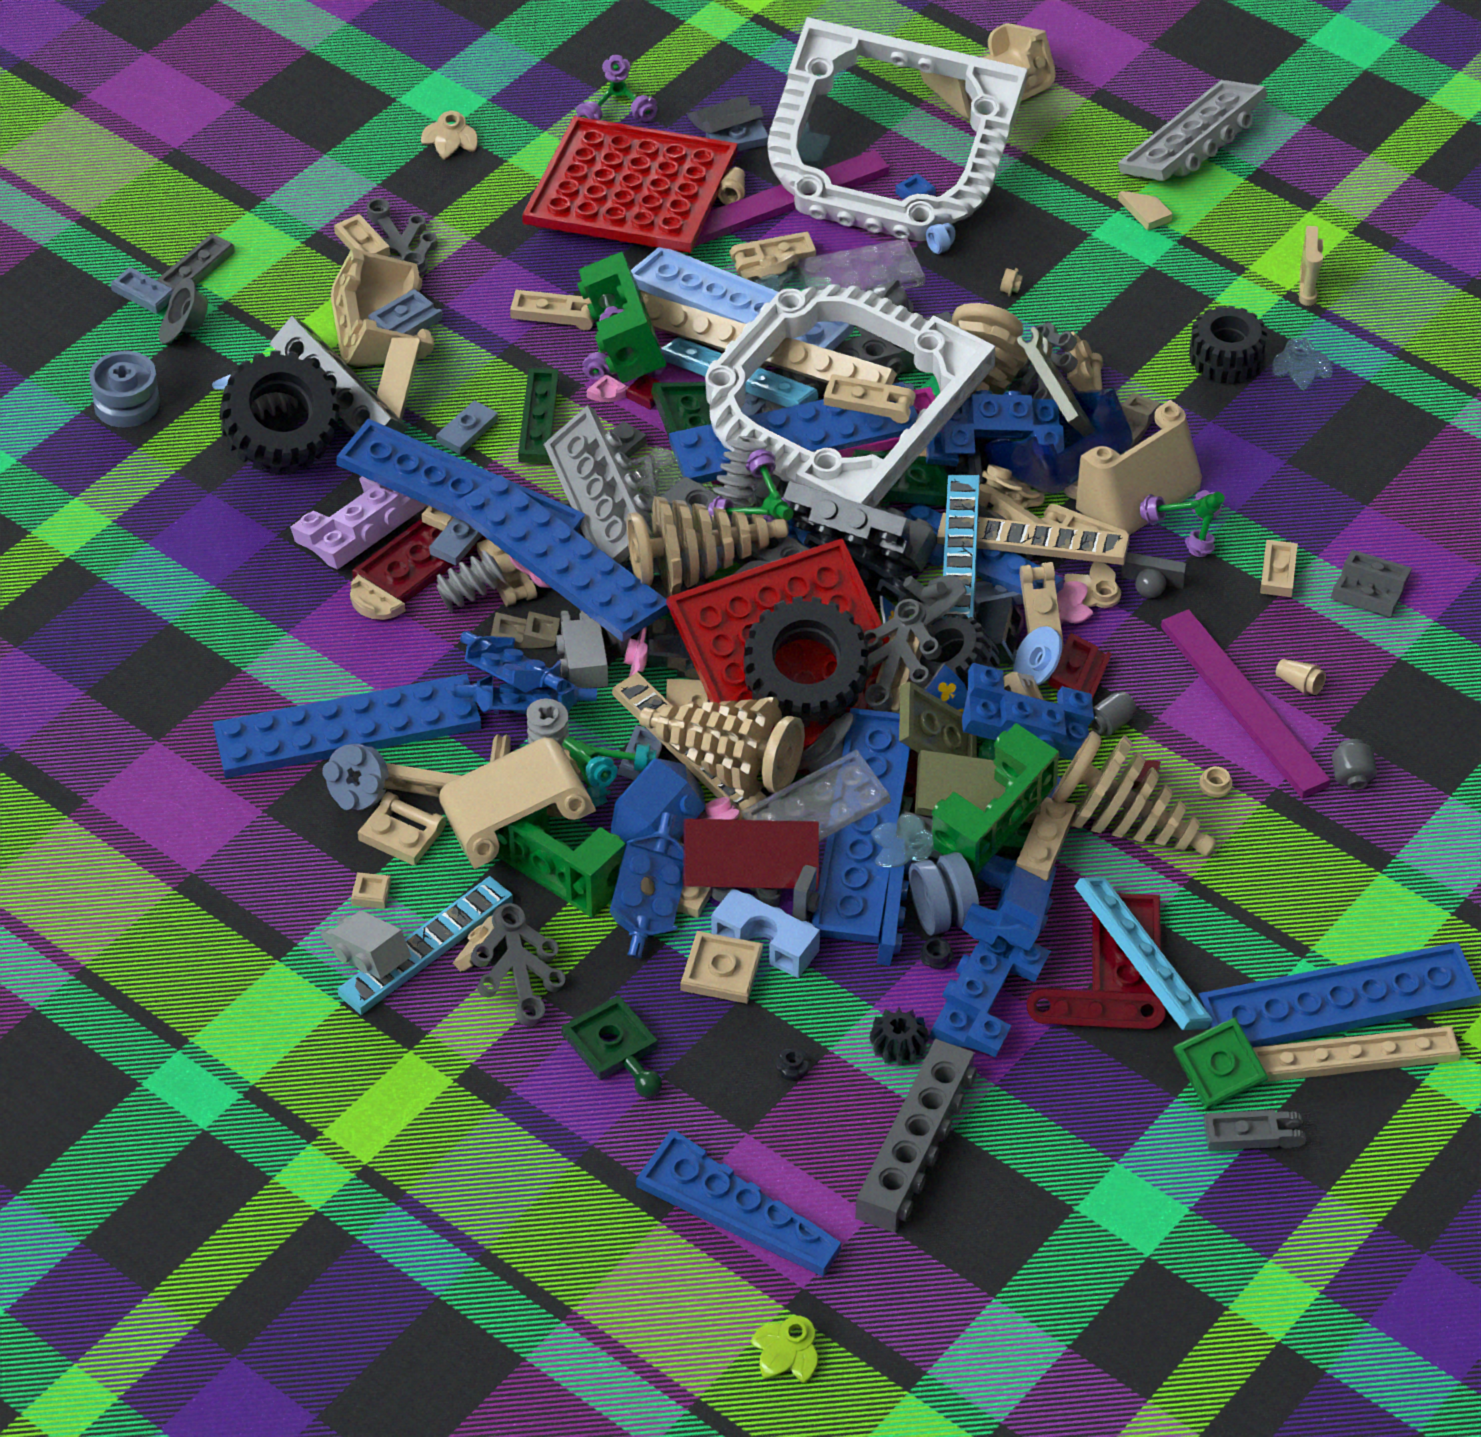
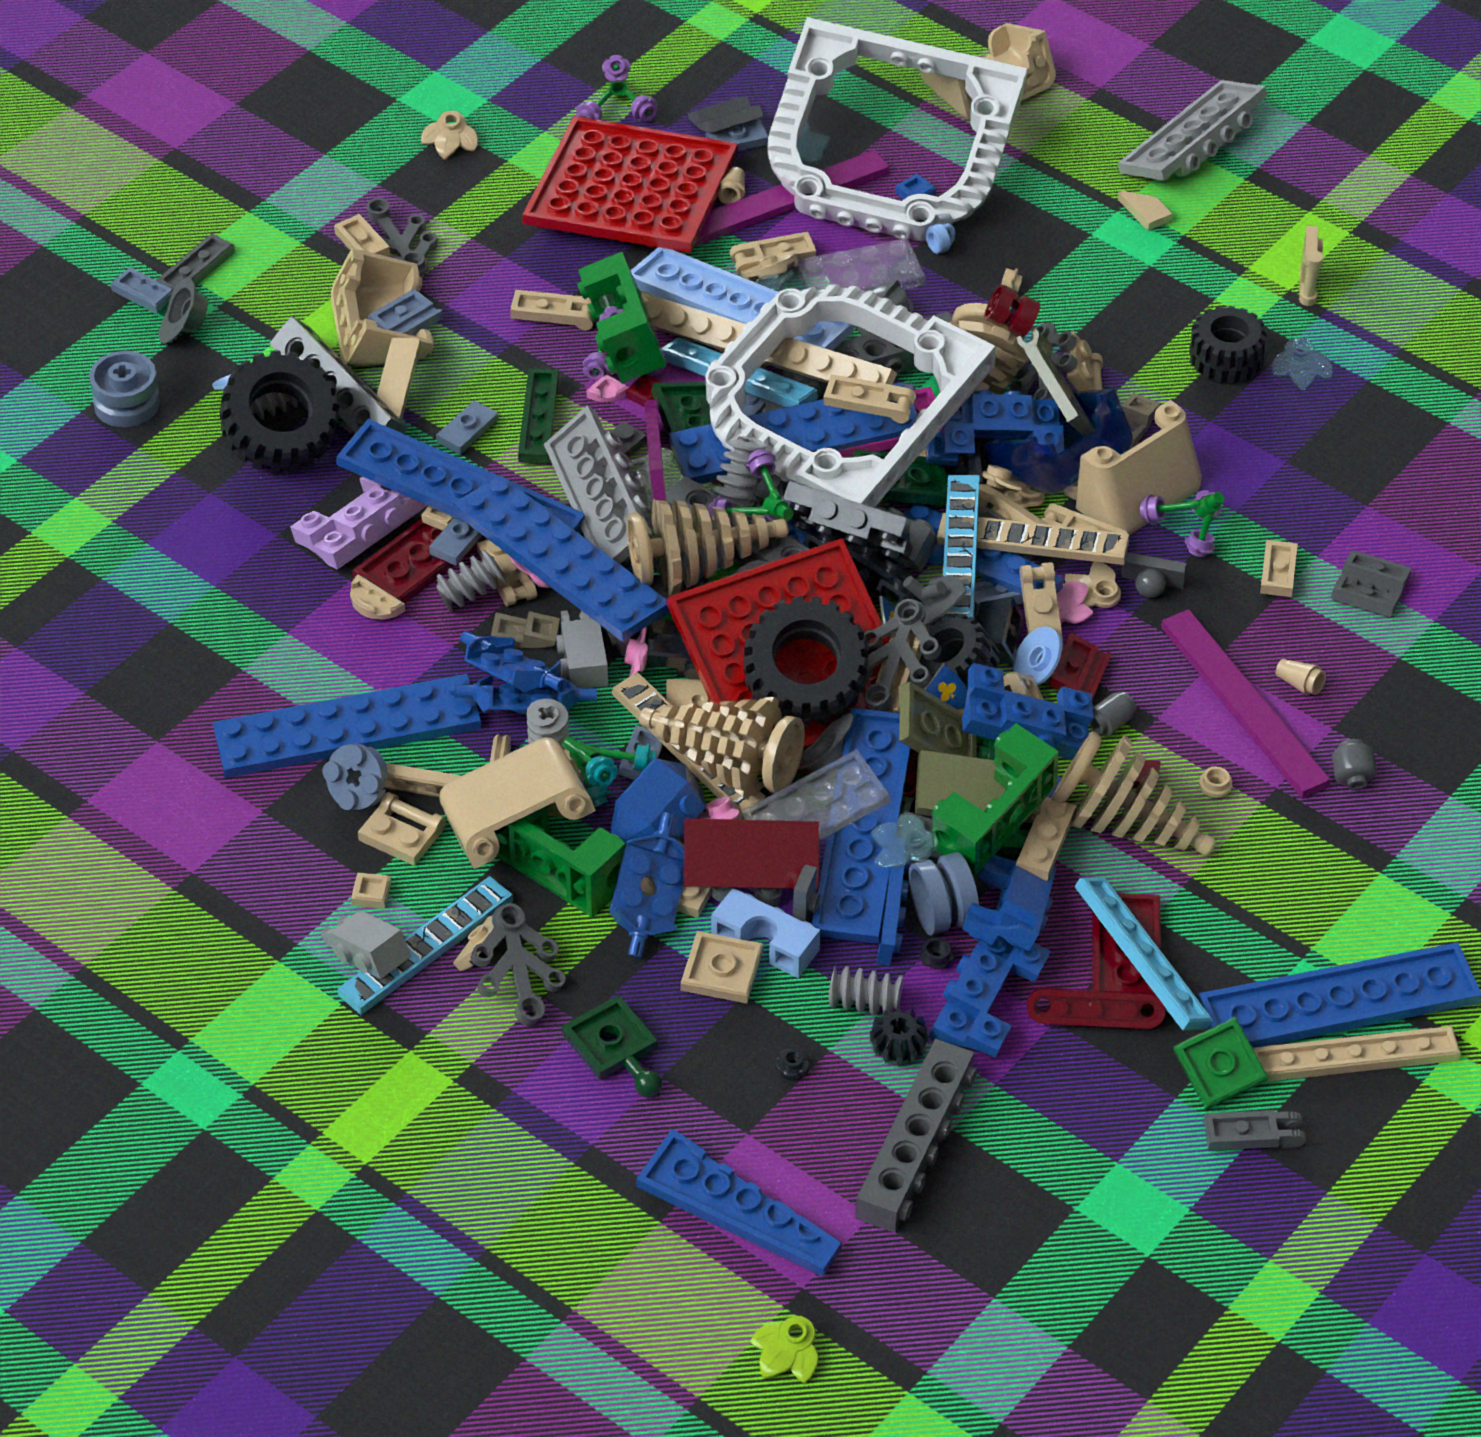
none -> magenta tile [644,399,666,500]
none -> light grey piece [829,965,903,1015]
none -> dark red wheel [984,284,1040,338]

